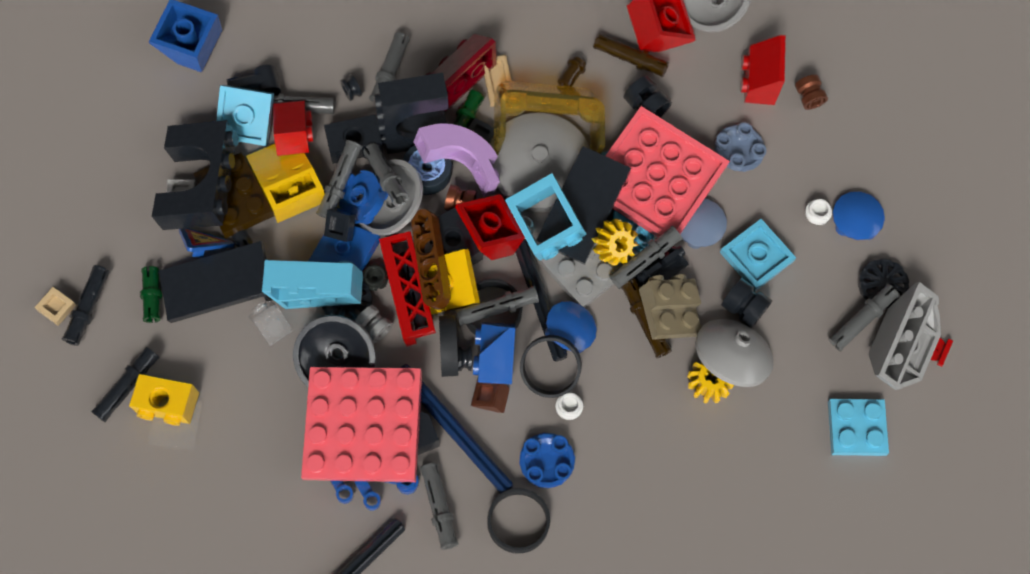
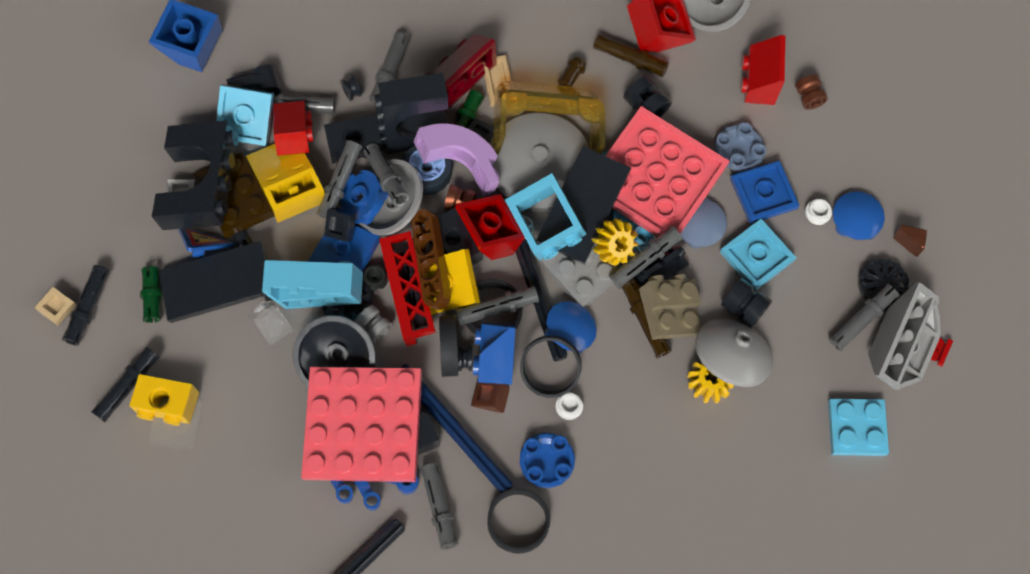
none -> blue plate [730,160,800,225]
none -> copper slope [893,225,927,257]

